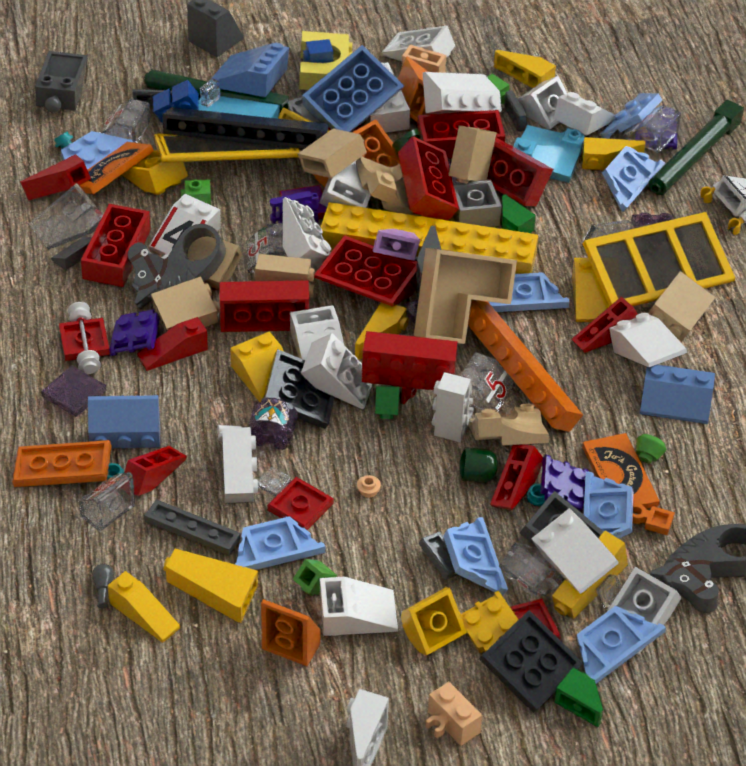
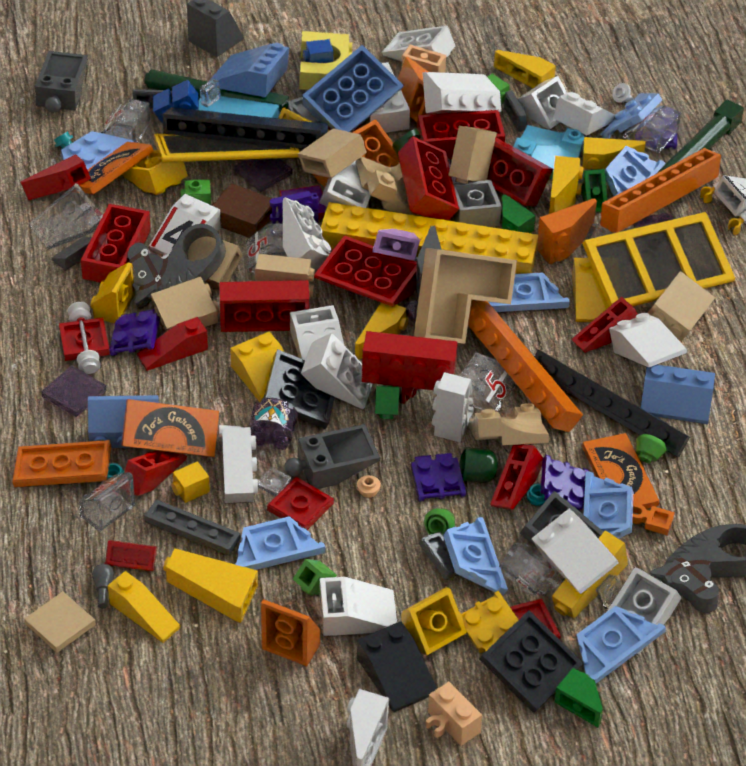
none -> tan tile [24,592,96,653]
none -> yellow slope [91,262,135,323]
none -> red plate [105,540,157,571]
none -> orange tile [121,399,219,458]
none -> yellow brick [171,461,210,503]
none -> reddish brown brick [211,183,272,240]
none -> tile [234,148,293,192]
none -> dark grey slope [285,424,380,489]
none -> black slope [356,621,437,713]
none -> dark purple plate [411,453,466,502]
none -> bright green cone [424,508,455,535]
none -> black plate [534,350,690,457]
none -> orange slope [537,198,597,265]
none -> yellow slope [549,156,584,214]
none -> green slope [579,169,607,212]
none -> orange brick [600,148,721,233]
none -> white plate [612,83,634,103]

